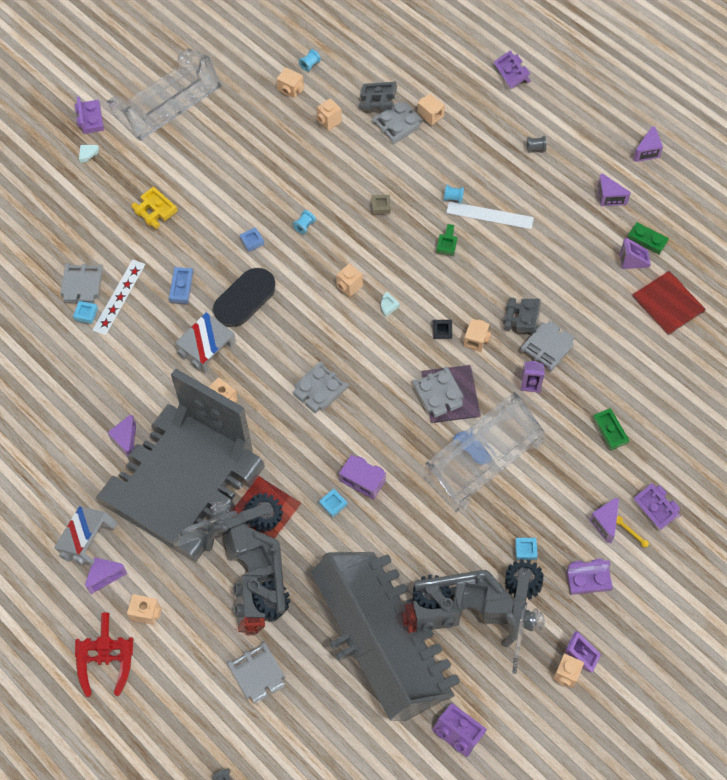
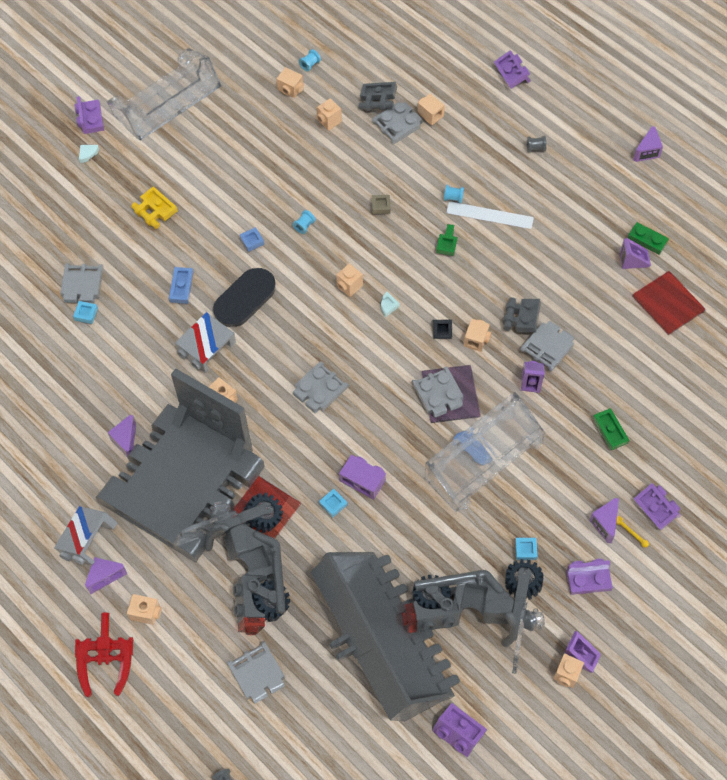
white sticker [93,260,145,335] -> none
medium lavender slope [597,173,631,206] -> none

